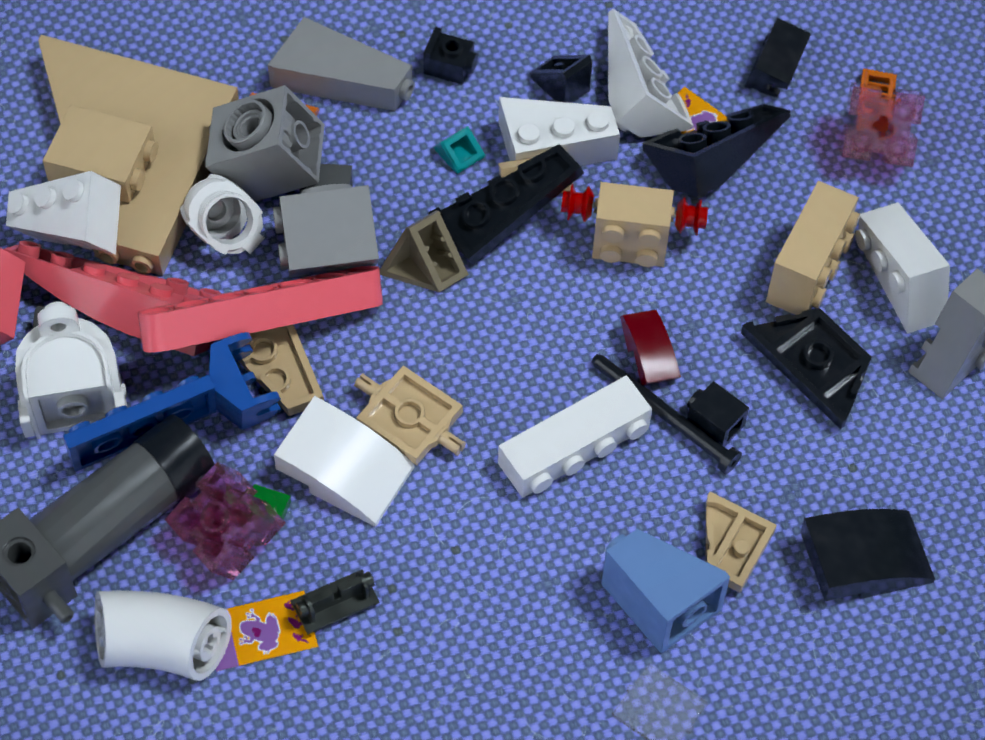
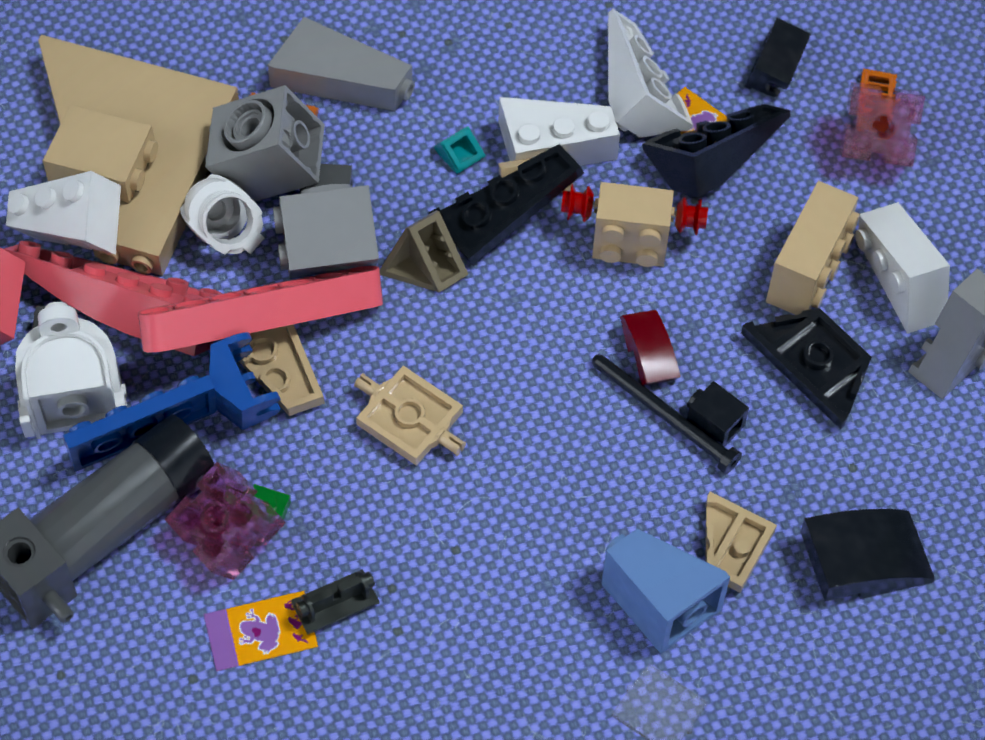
white brick [94,590,232,681] -> none
white slope [274,396,415,527] -> none
black brick [423,27,478,85] -> none
white brick [498,375,652,498] -> none
black slope [529,55,592,103] -> none

